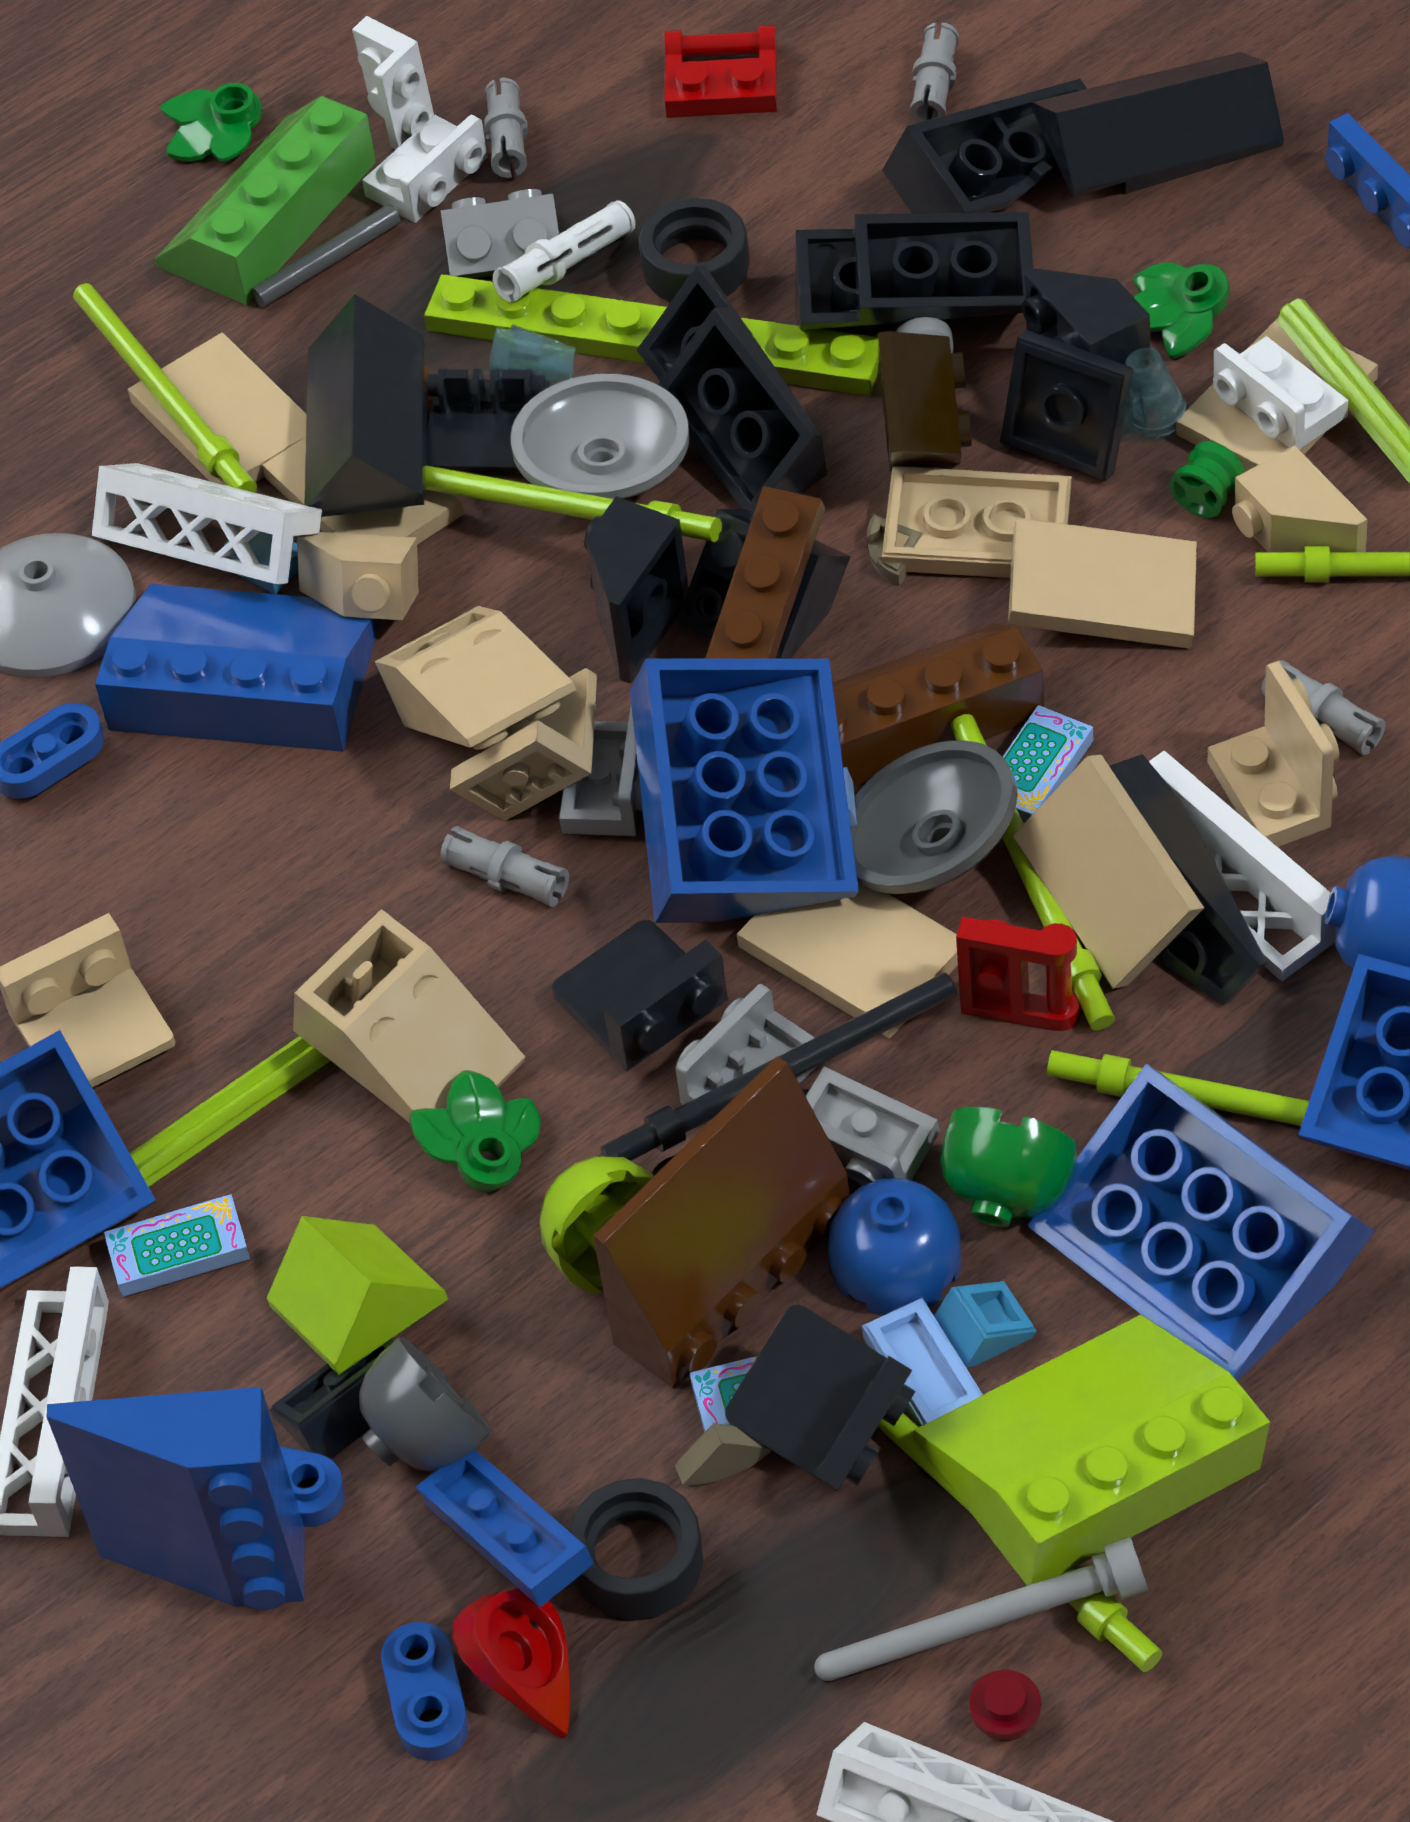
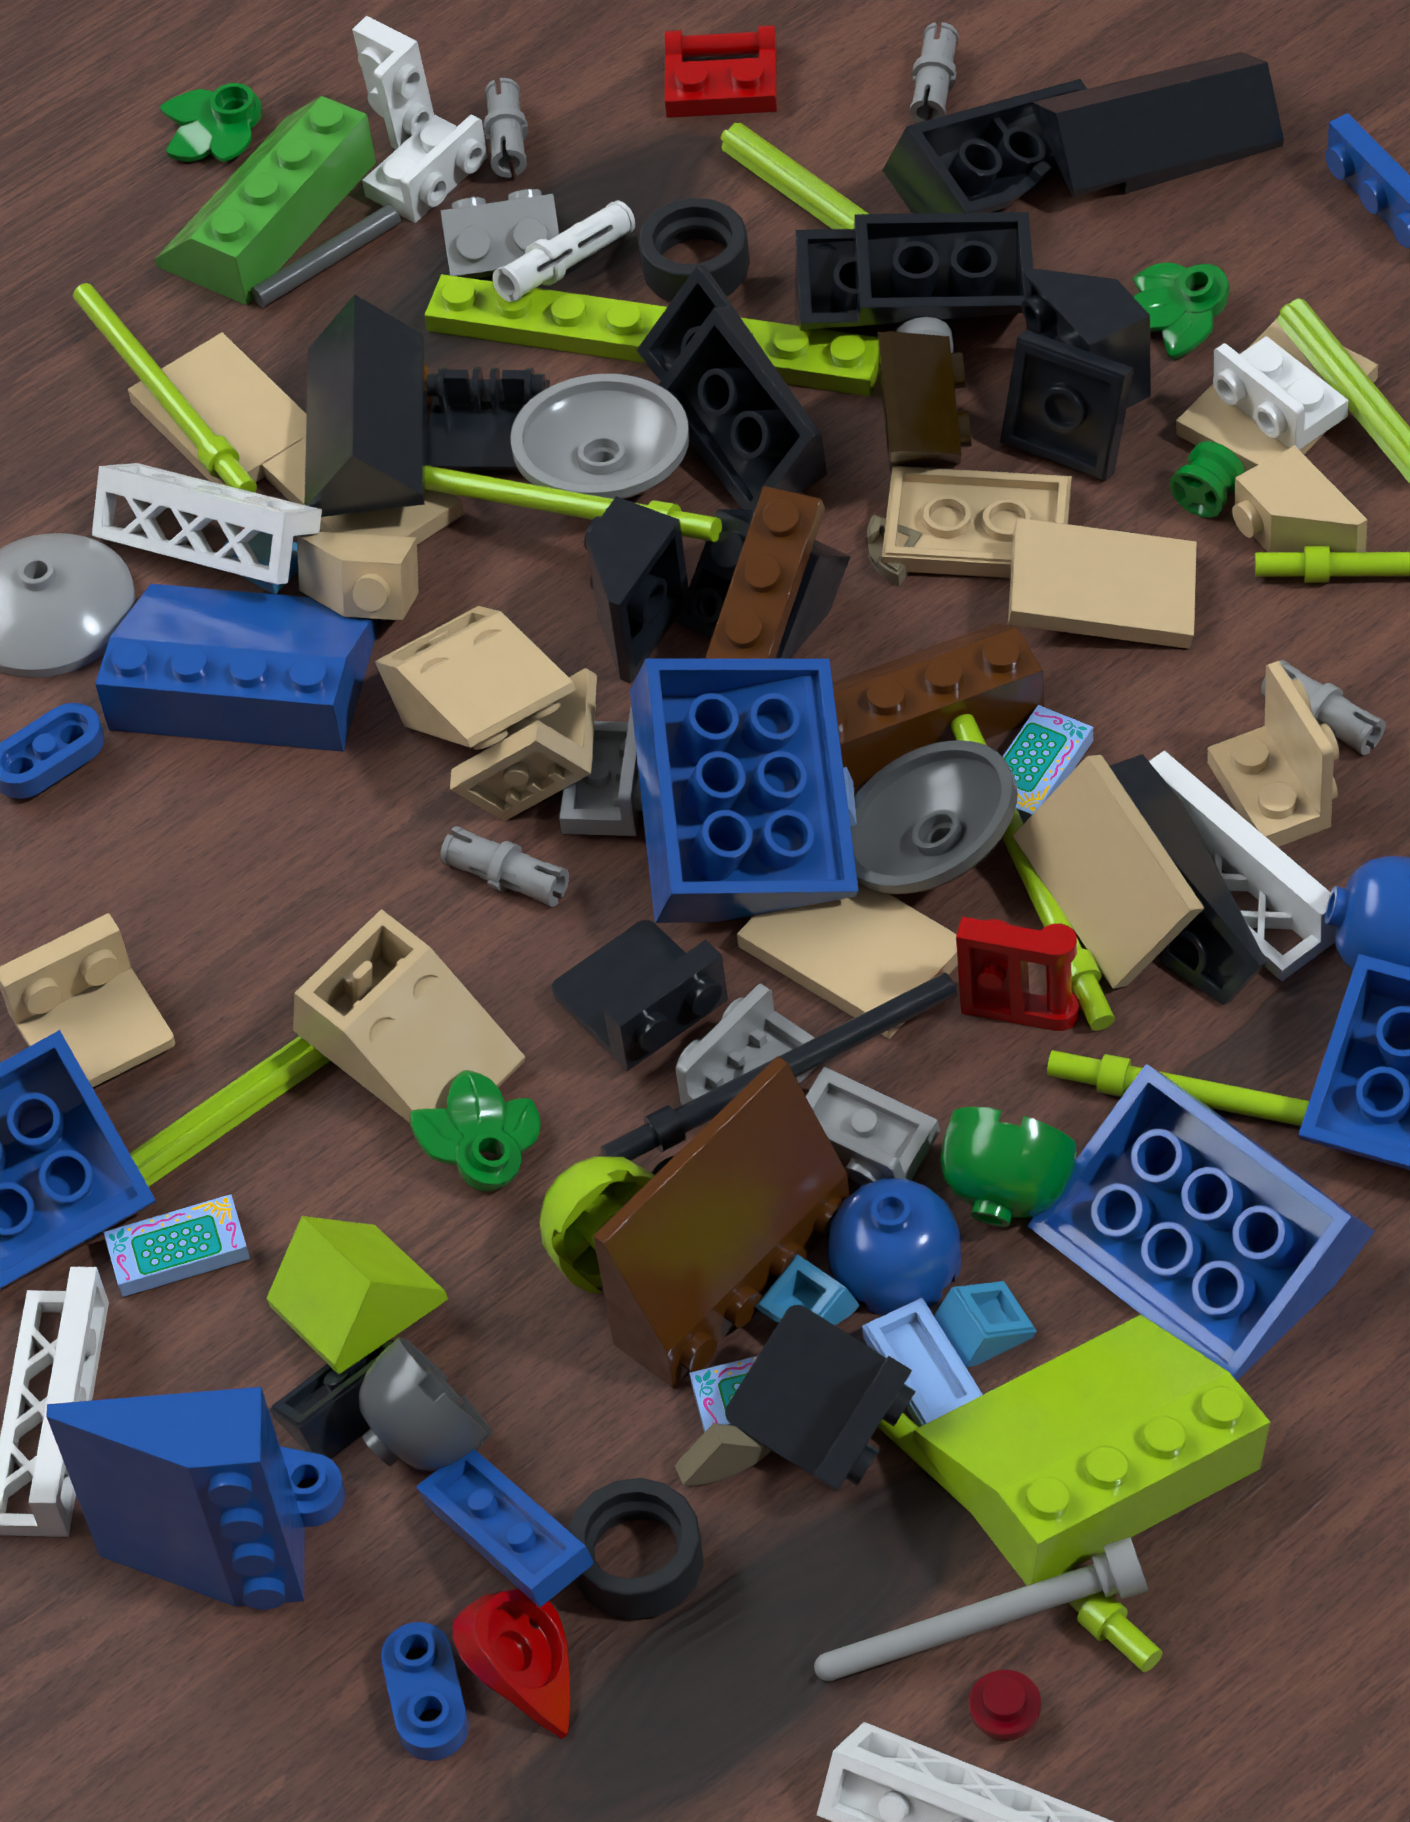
clear light blue cone [489,324,576,381] -> none
clear light blue cone [1126,348,1186,437] -> none
none -> lime axle [720,123,869,229]
none -> dark azure slope [755,1254,859,1325]

